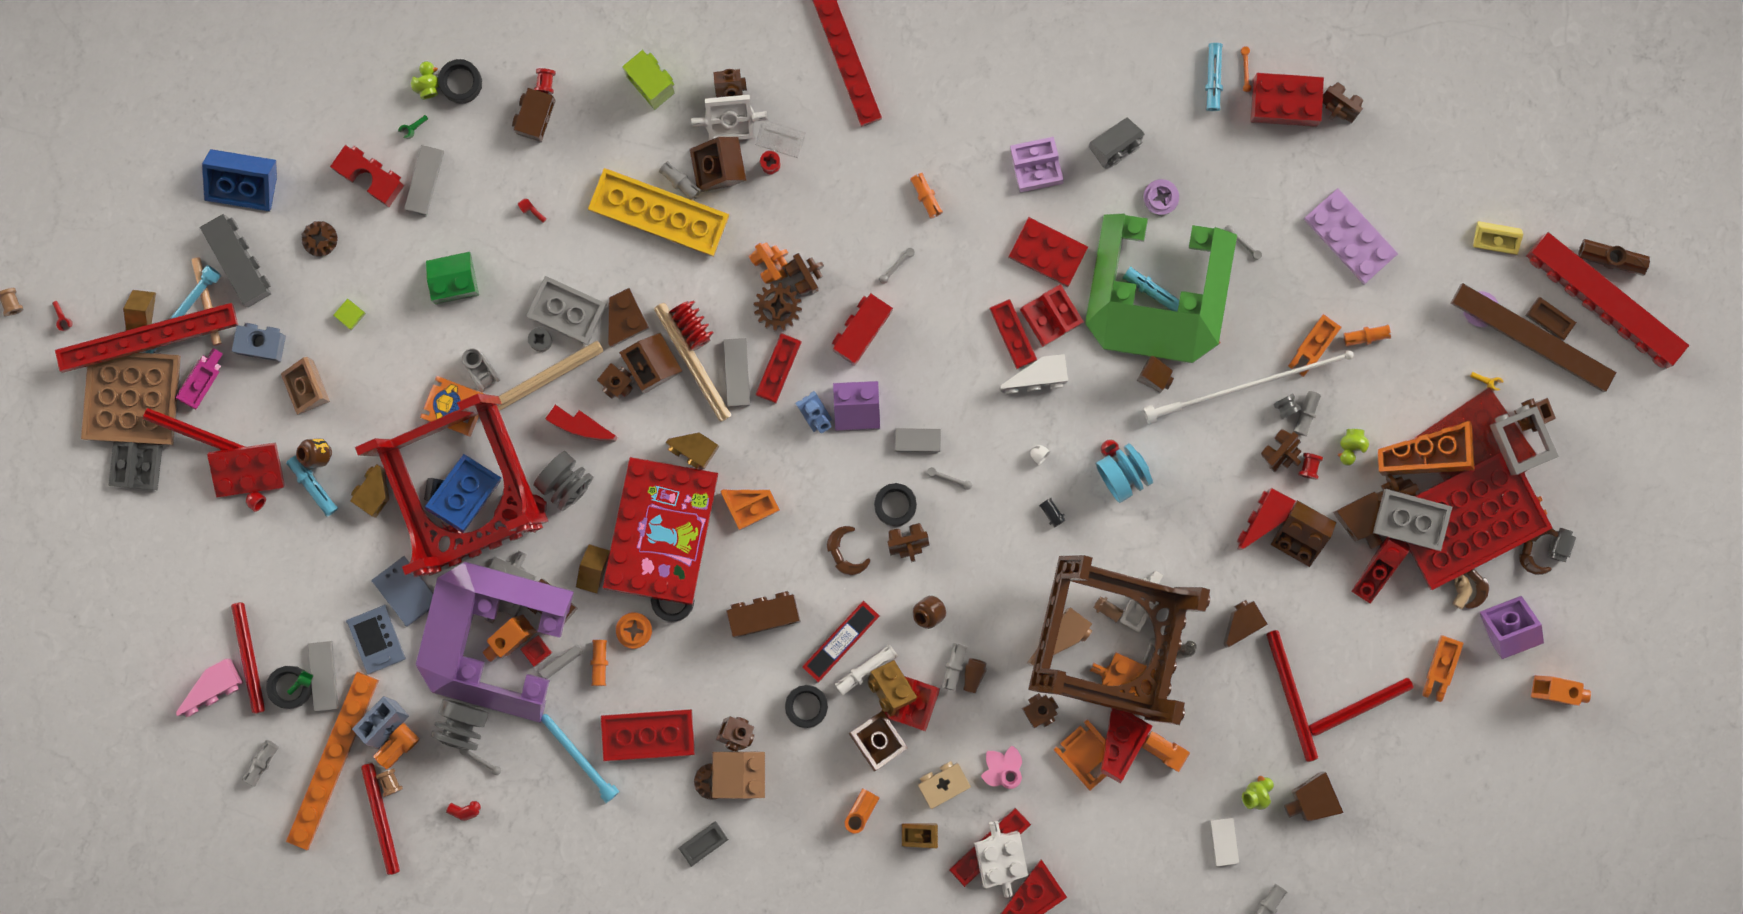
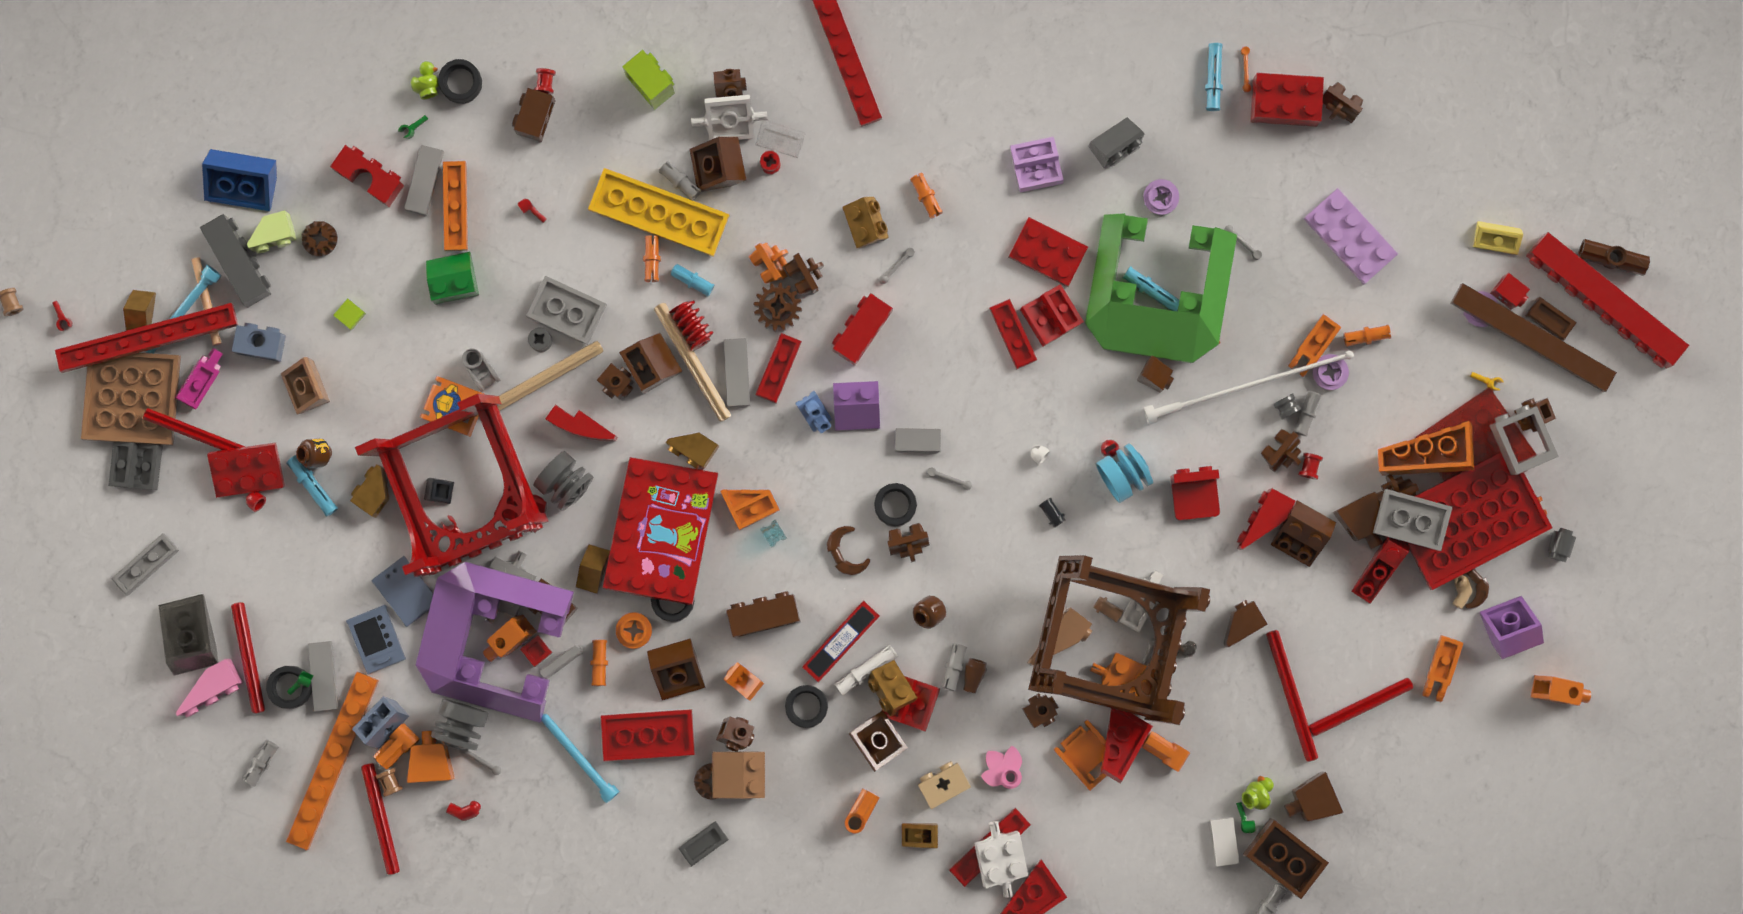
blue plate [425,454,502,533] -> none
reddish brown wing [608,288,649,347] -> none
white slope [999,354,1068,394] -> none
lime animal [1338,429,1369,466] -> none
reddish brown piece [1519,528,1558,575] -> none
none -> light grey tile [111,533,179,596]
none -> clear smoke slope [158,594,219,676]
none -> yellowish green slope [247,210,296,253]
none -> orange torso [407,730,454,783]
none -> orange plate [443,161,468,251]
none -> orange pin [643,235,661,282]
none -> reddish brown slope [647,638,706,700]
none -> medium azure axle [671,264,715,297]
none -> orange bracket [723,662,764,701]
none -> clear light blue wheel [760,520,787,547]
none -> pearl gold bracket [842,197,889,248]
none -> red bracket [1170,466,1220,520]
none -> green hand [1236,802,1255,833]
none -> reddish brown brick [1243,818,1329,899]
none -> lavender gear [1312,354,1349,390]
none -> red brick [1490,273,1530,310]

